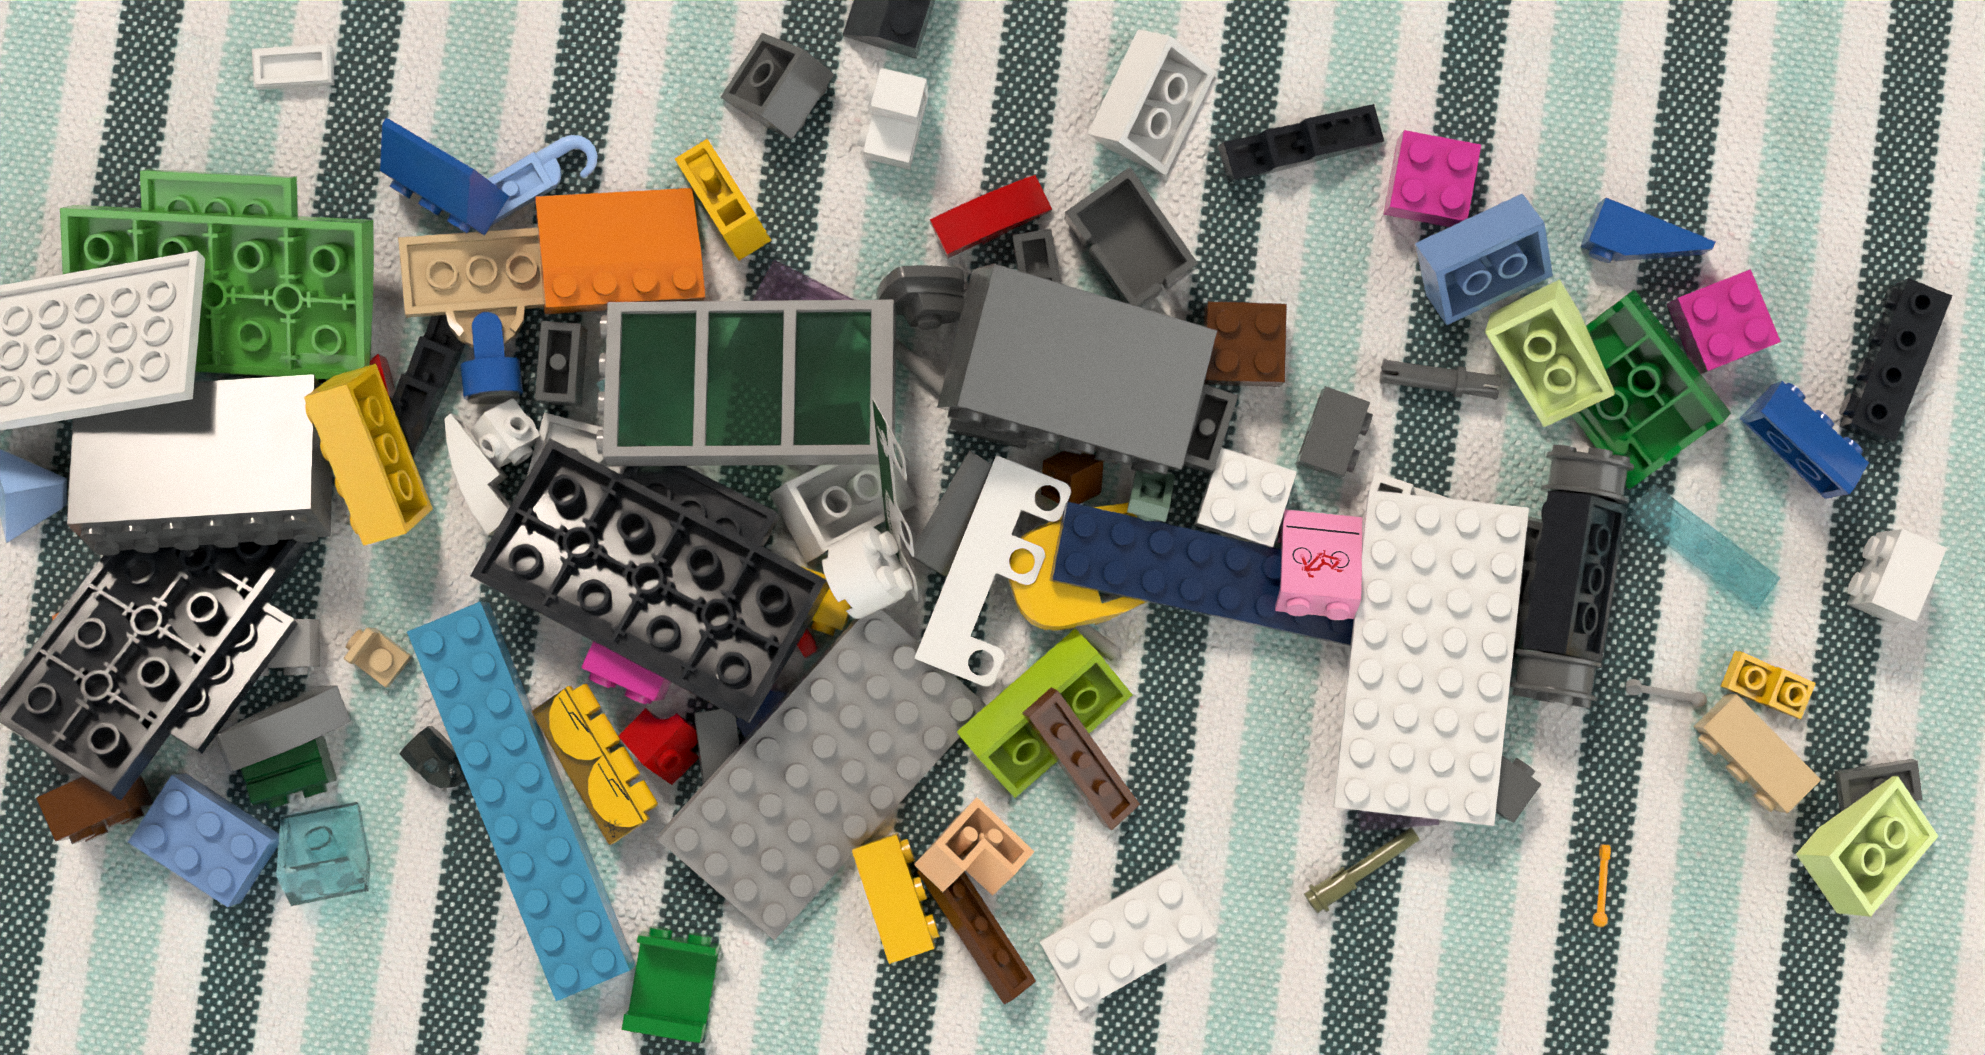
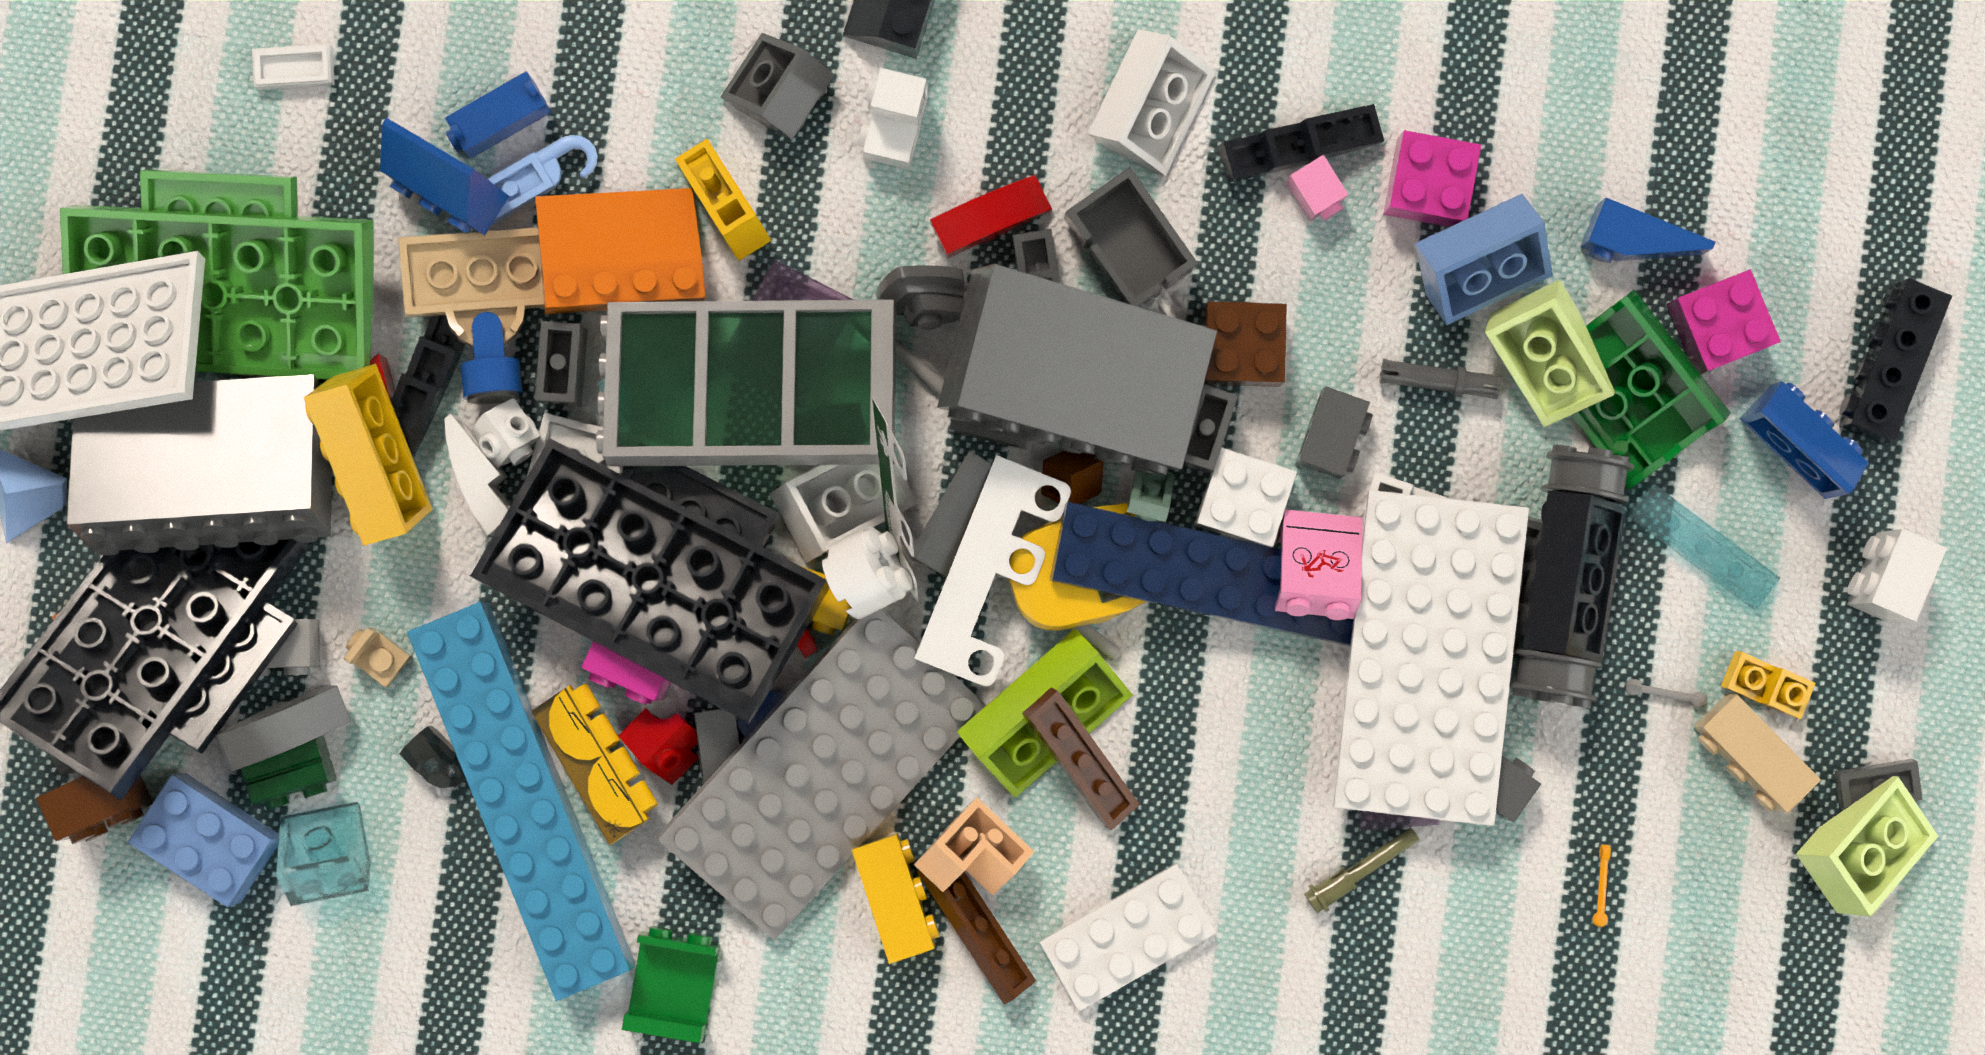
none -> blue brick [445,71,552,159]
none -> bright pink brick [1286,155,1349,221]

